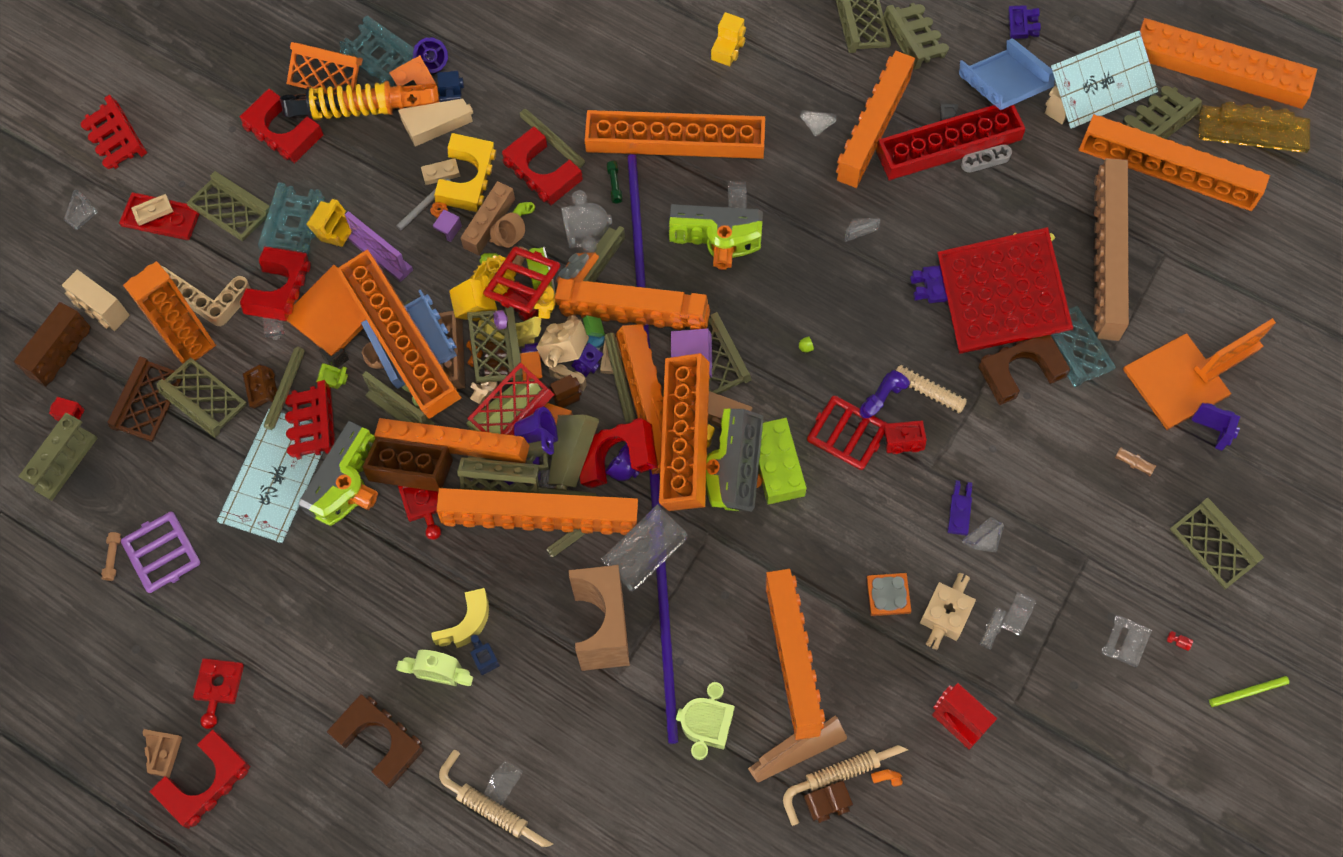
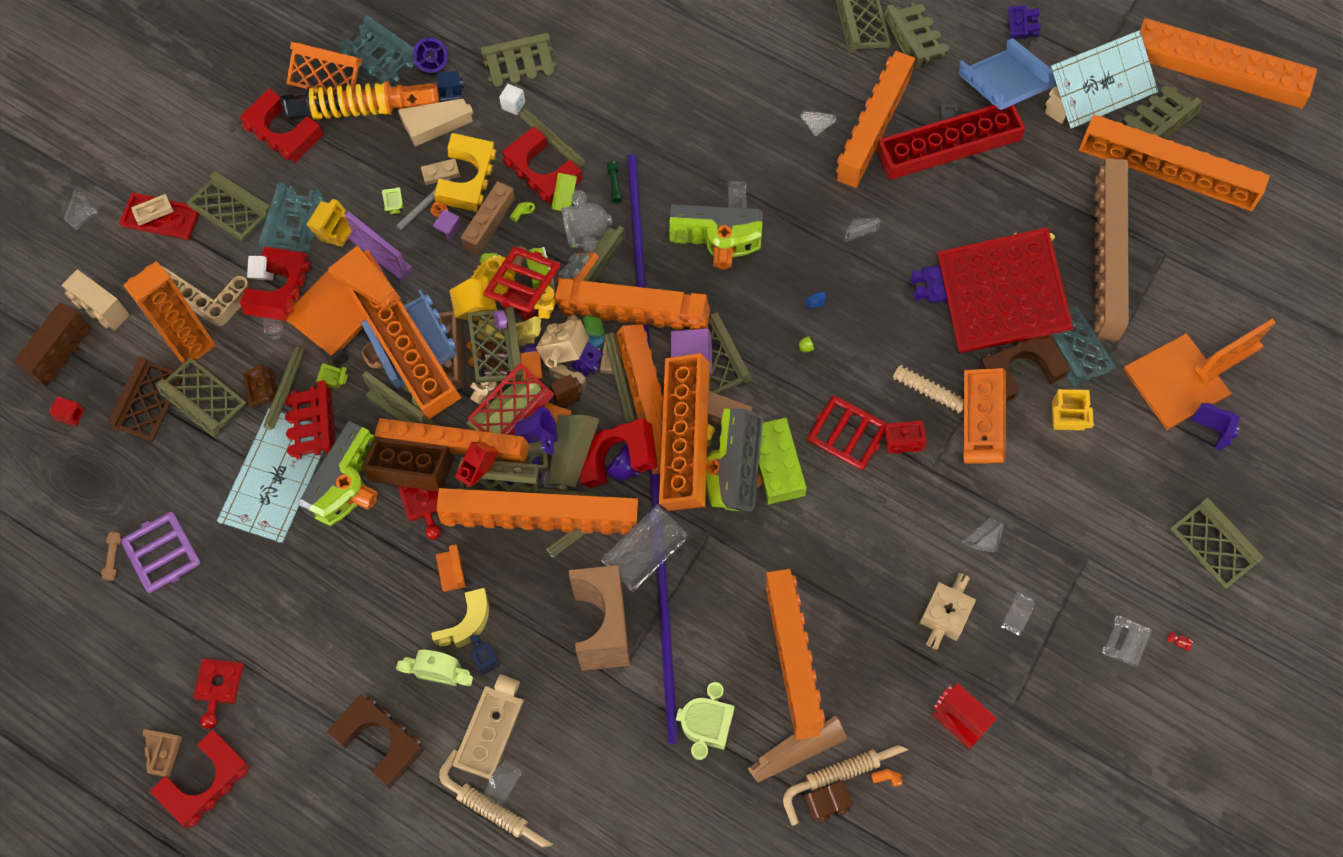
olive fence [18,413,98,501] -> none
red fence [81,94,147,169] -> none
orange plate [389,55,438,87] -> none
medium nougat piece [489,212,525,248] -> none
orange brick [585,110,765,159] -> none
yellow brick [711,12,746,66] -> none
dark purple piece [859,370,910,418] -> none
light grey piece [866,573,911,616] -> none
dark purple hinge [948,480,972,536] -> none
light grey beam [961,145,1012,173] -> none
clear pin [979,607,1007,649] -> none
medium nougat pin [1115,447,1156,476] -> none
clear yellow plate [1199,102,1310,153] -> none
lime bar [1209,676,1289,707] -> none
none -> white panel [247,256,274,281]
none -> orange slope [328,245,401,310]
none -> lime bracket [382,187,404,215]
none -> orange panel [436,544,466,592]
none -> tan hinge [453,674,524,781]
none -> red slope [455,442,499,487]
none -> olive fence [481,33,557,89]
none -> white brick [499,84,525,115]
none -> lime tile [551,173,577,212]
none -> blue tile [805,292,826,308]
none -> orange hinge [964,368,1006,464]
none -> yellow plate [1052,389,1094,430]

